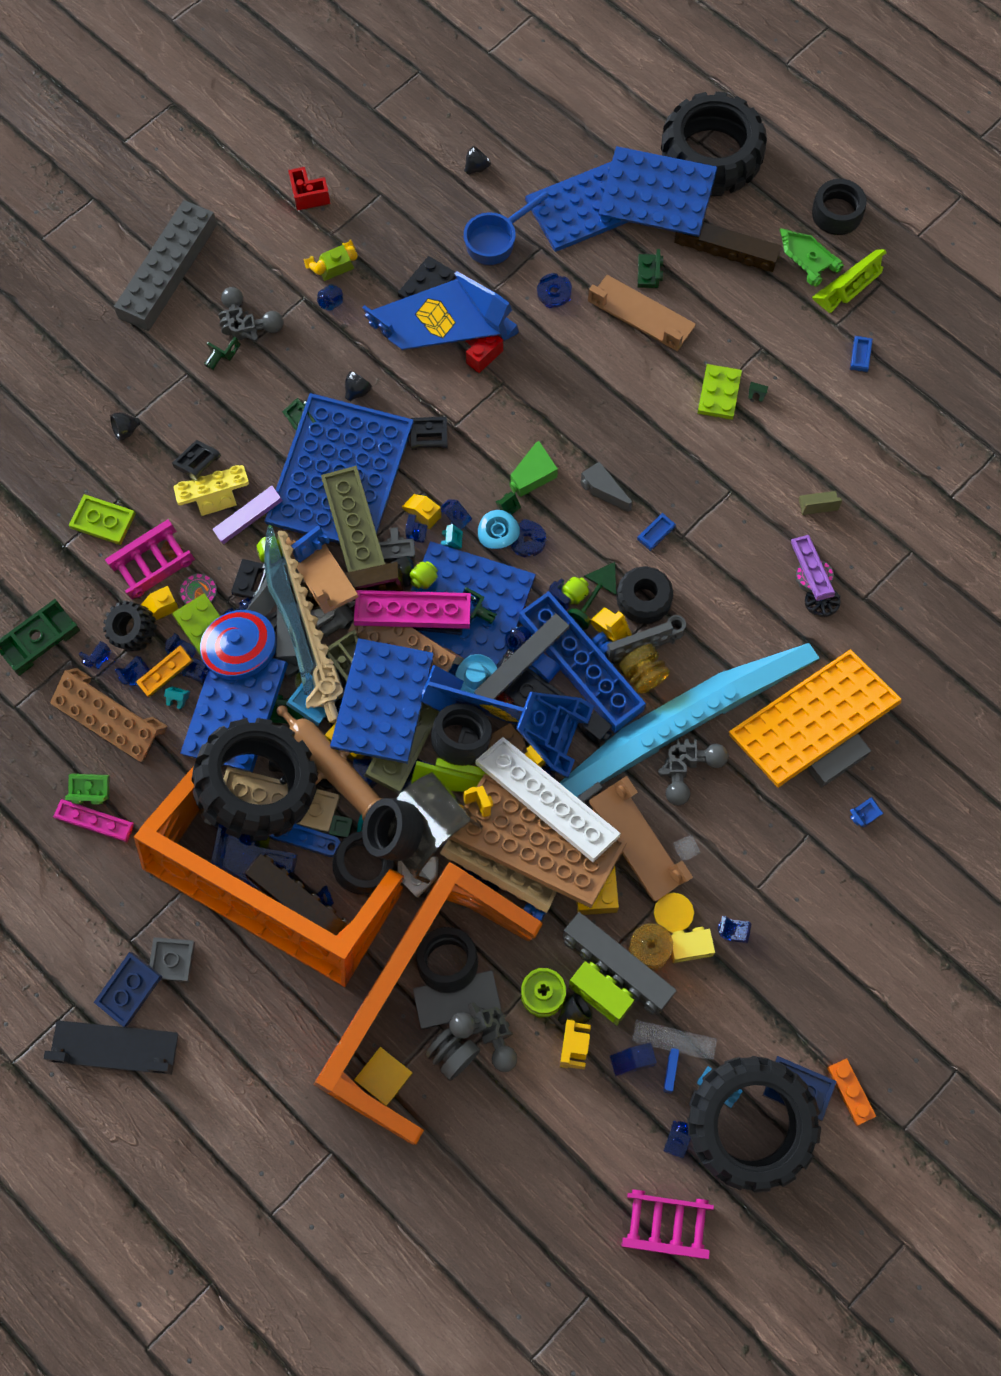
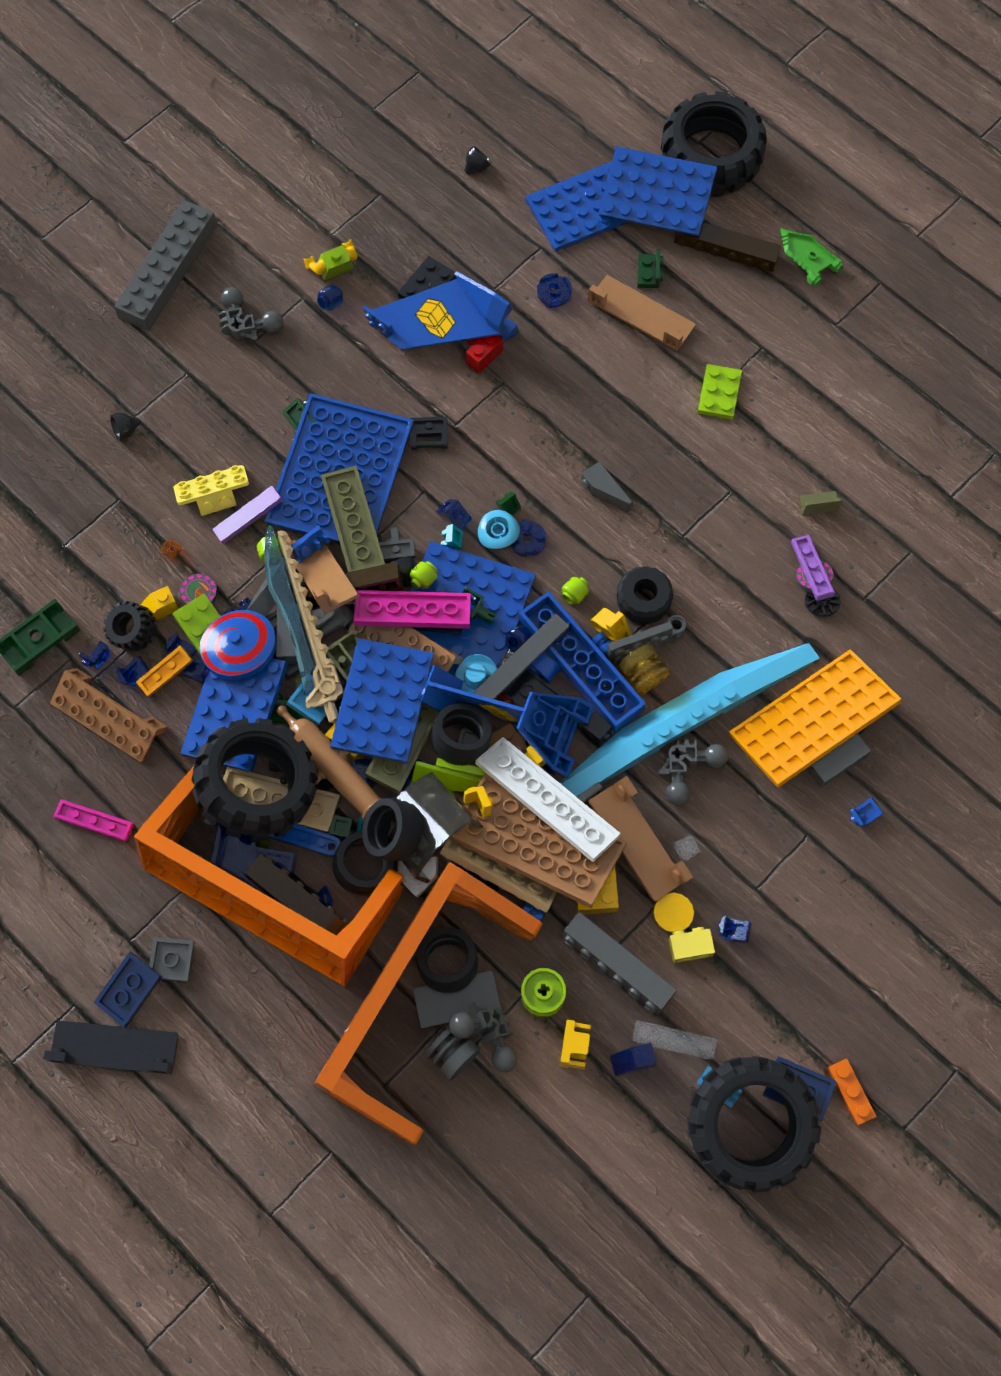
bright green bracket [65,774,110,804] -> none
lime plate [69,494,136,545] -> none
dark pink fence [105,519,195,600] -> none
teal tile [164,686,190,709] -> none
black plate [172,440,221,481] -> none
dark green bracket [204,337,241,371] -> none
black plate [231,559,274,600] -> none
red brick [288,167,330,211] -> none
black helmet [345,371,372,402] -> none
yellow tile [354,1047,413,1106] -> none
yellow slope [402,494,442,530] -> none
clear blue bracket [405,514,428,543] -> none
blue piece [463,192,549,265] -> none
bright green slope [509,441,558,497] -> none
clear blue bracket [549,578,571,610] -> none
black helmet [558,993,592,1025] -> none
dark green piece [567,562,616,630] -> none
lime brick [569,961,634,1026] -> none
dark pink fence [621,1189,714,1260] -> none
clear yellow wheel [628,923,673,971] -> none
blue tile [637,513,676,551] -> none
blue tile [663,1048,679,1094] -> none
clear blue bracket [663,1121,691,1158] -> none
dark green tile [748,382,769,402] -> none
black tyre [812,178,867,235] -> none
lime wedge [812,249,886,313] -> none
blue tile [850,336,873,372] -> none

